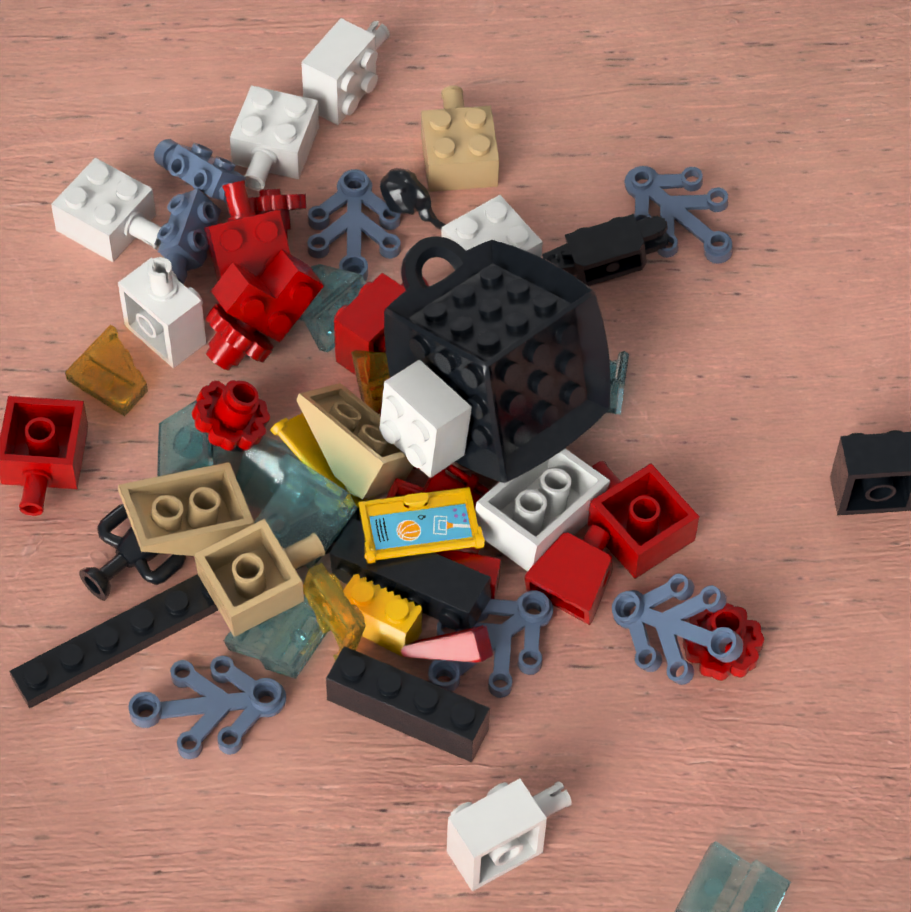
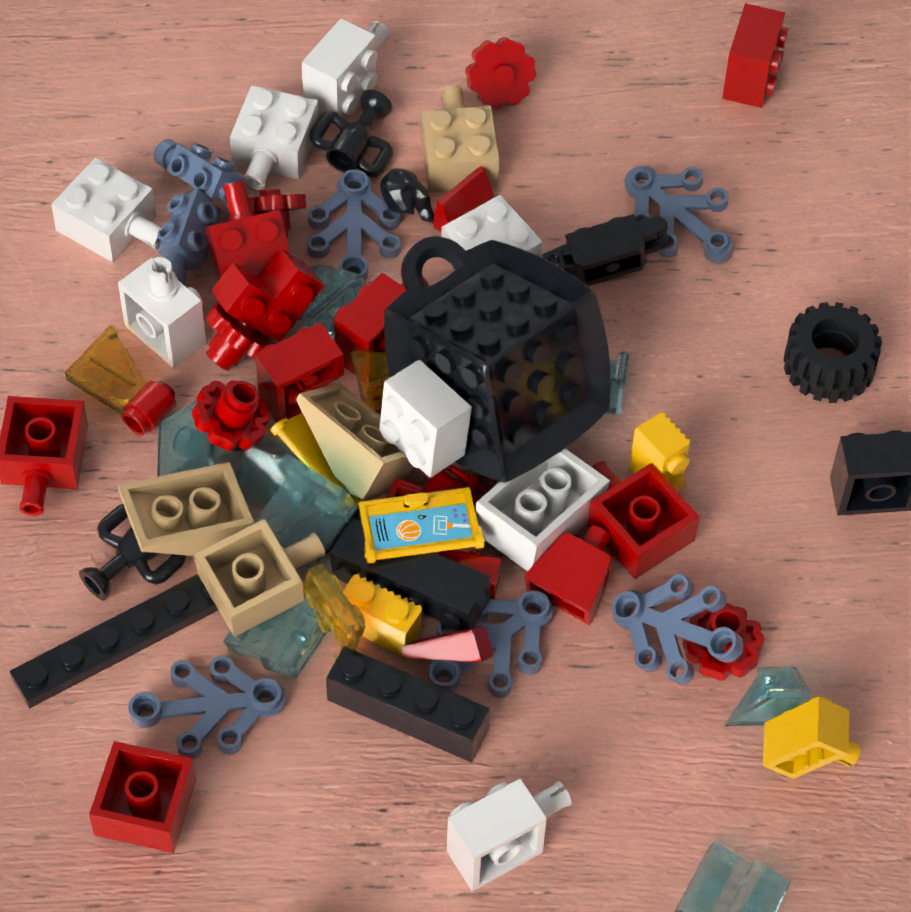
none -> red brick [89,741,197,853]
none -> red brick [121,380,177,436]
none -> red brick [255,322,344,422]
none -> black piece [309,89,393,177]
none -> red slope [433,166,495,232]
none -> red plant [465,37,536,109]
none -> yellow brick [628,412,690,492]
none -> red brick [722,3,789,108]
none -> clear light blue slope [724,667,810,726]
none -> yellow brick [763,696,861,779]
none -> black tyre [783,302,882,403]

